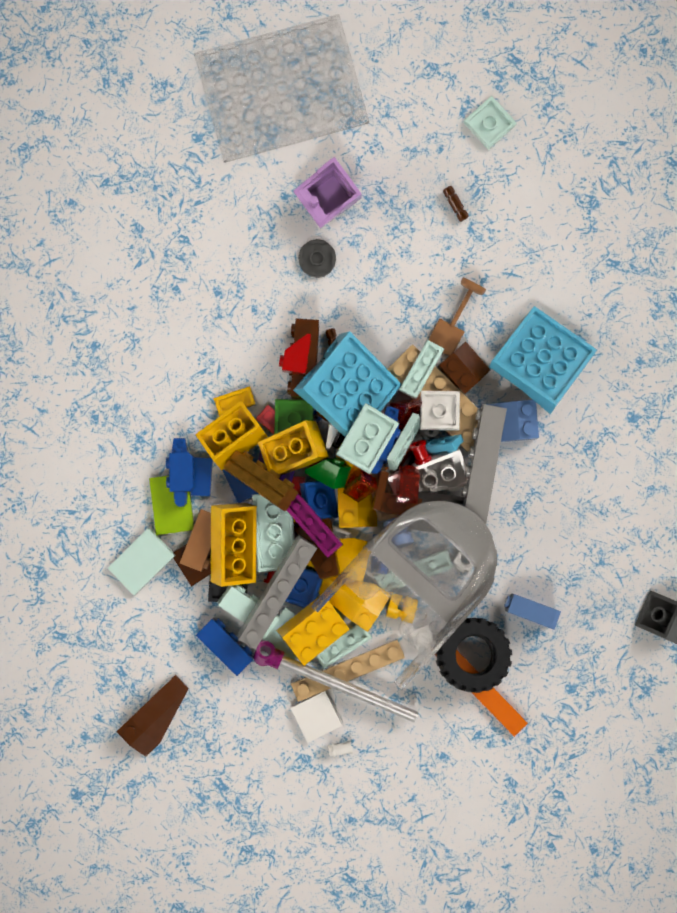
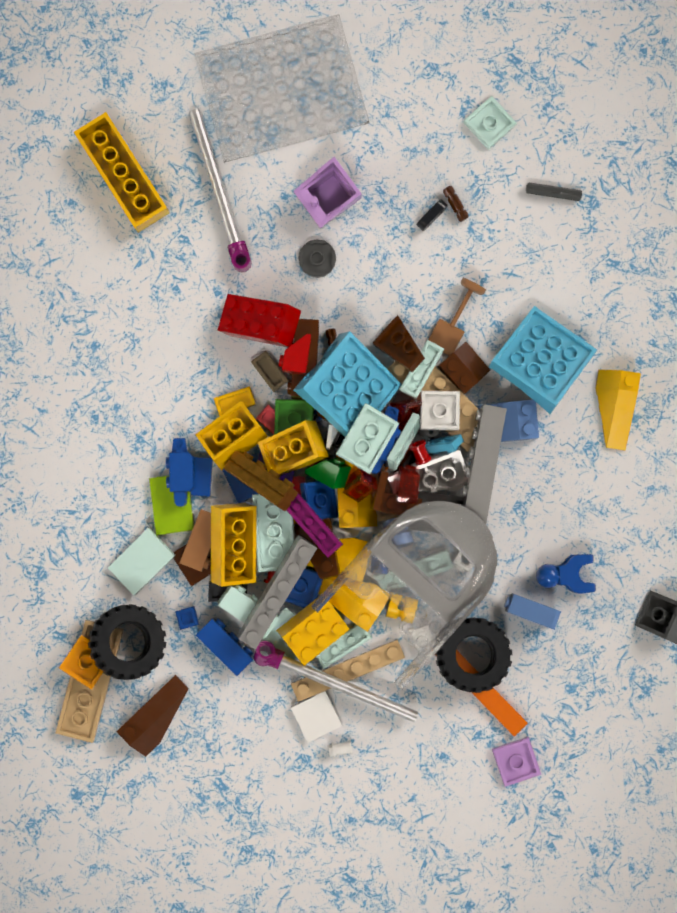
none -> tan plate [55,620,124,743]
none -> light orange plate [58,635,103,690]
none -> yellow brick [74,112,170,233]
none -> black tyre [88,604,167,680]
none -> blue tile [175,606,199,630]
none -> flat silver piece [189,109,252,273]
none -> red brick [217,294,301,348]
none -> dark tan tile [251,351,289,392]
none -> reddish brown wing [373,315,425,372]
none -> black beam [416,199,448,231]
none -> lavender tile [492,737,541,787]
none -> dark grey axle [526,182,582,201]
none -> blue piece [536,554,596,594]
none -> yellow wedge [595,369,641,451]

